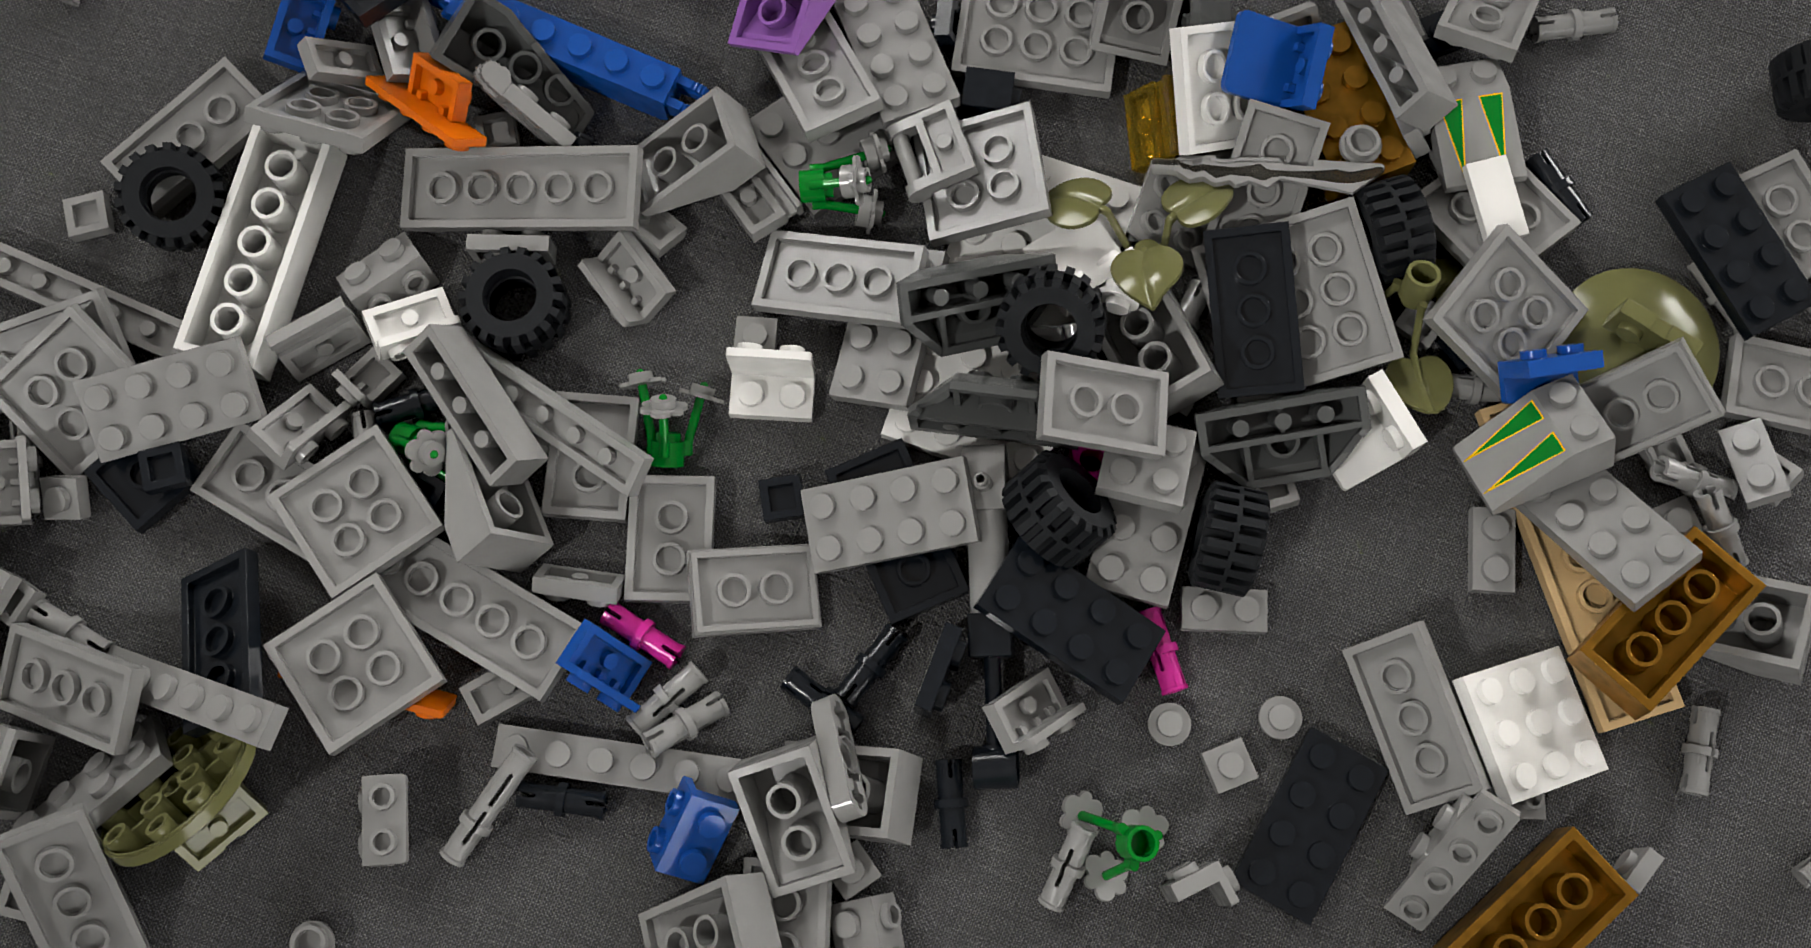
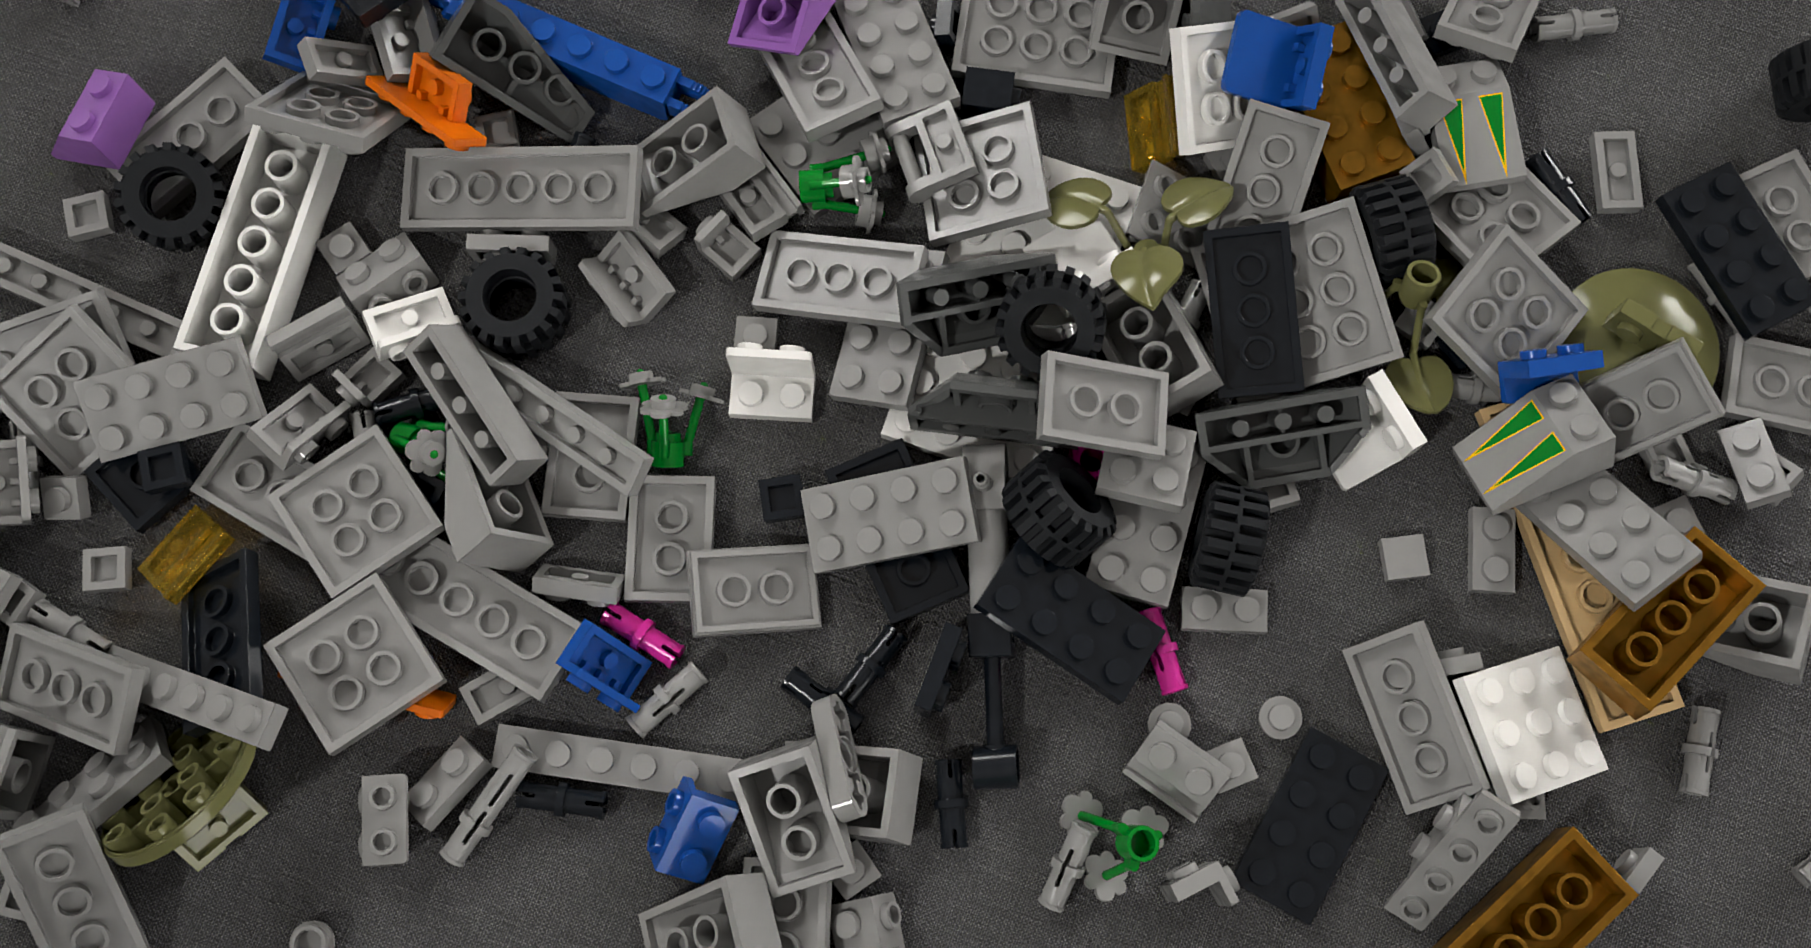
light grey hinge [473,60,577,146] -> none
light grey pin [641,691,730,758] -> none
light grey bracket [982,667,1087,755] -> none
white plate [1100,278,1140,315] -> none
light grey sword [1152,155,1385,195] -> none
light grey plate [1339,125,1382,163] -> none
white tile [1462,154,1530,242] -> none
light grey pin [1693,484,1749,567] -> none
none -> medium lavender slope [51,69,155,170]
none -> light grey plate [82,546,132,594]
none -> clear yellow plate [137,504,235,605]
none -> light grey plate [315,221,372,276]
none -> light grey plate [408,736,493,832]
none -> light grey bracket [694,210,762,282]
none -> light grey plate [1122,719,1232,824]
none -> light grey tile [1378,534,1430,582]
none -> light grey plate [1399,147,1460,205]
none -> light grey plate [1438,647,1484,678]
none -> light grey plate [1588,131,1644,214]

